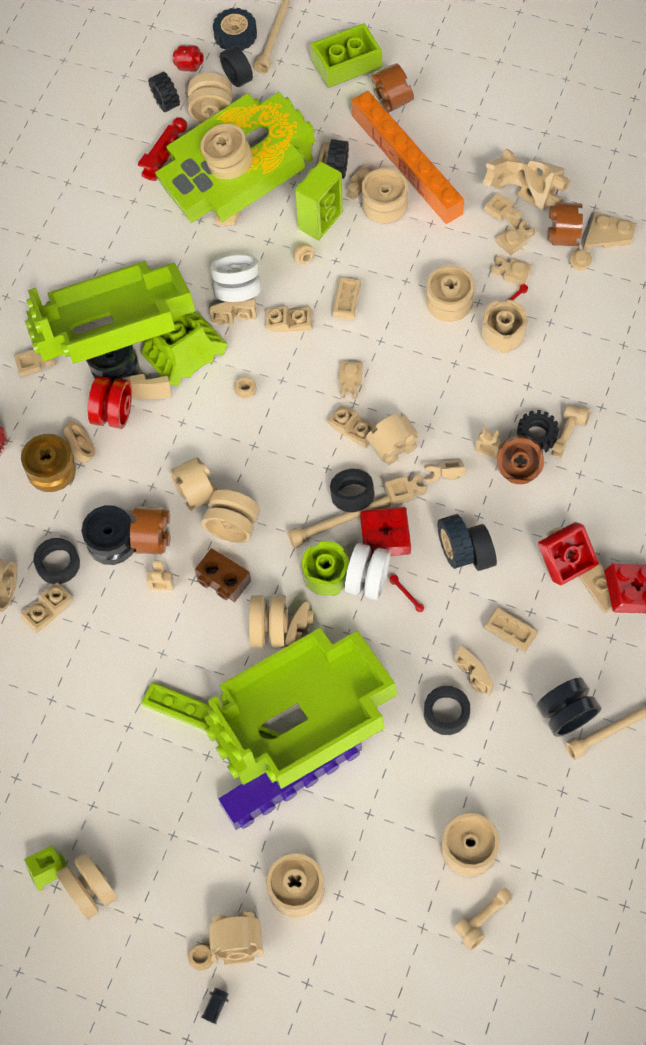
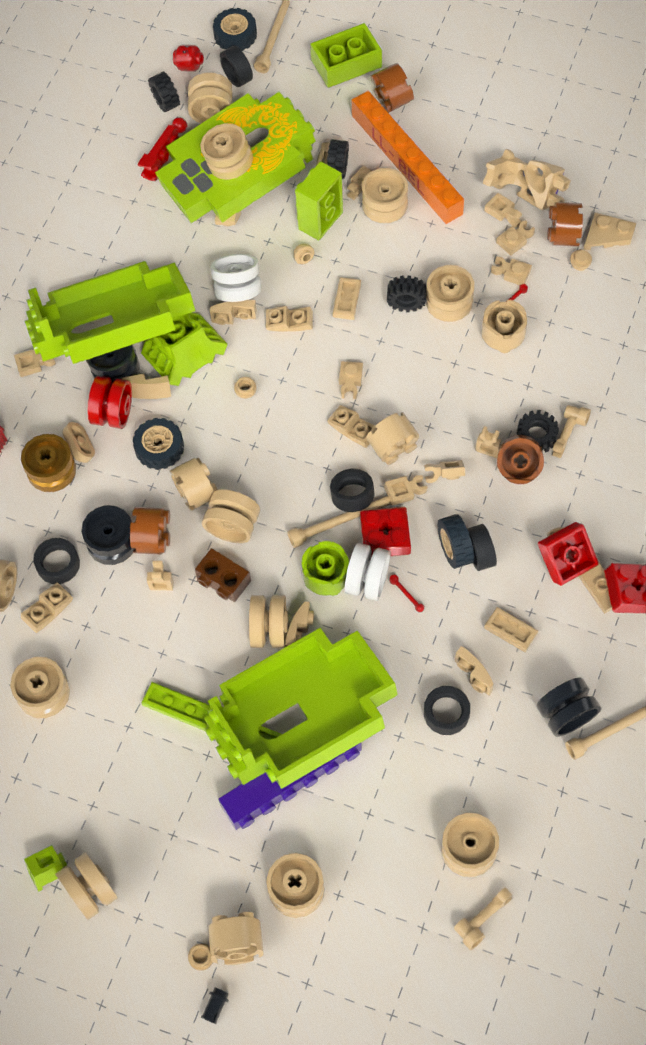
none -> tan wheel [10,657,70,719]
none -> black wheel [133,418,184,470]
none -> black tyre [387,275,427,312]

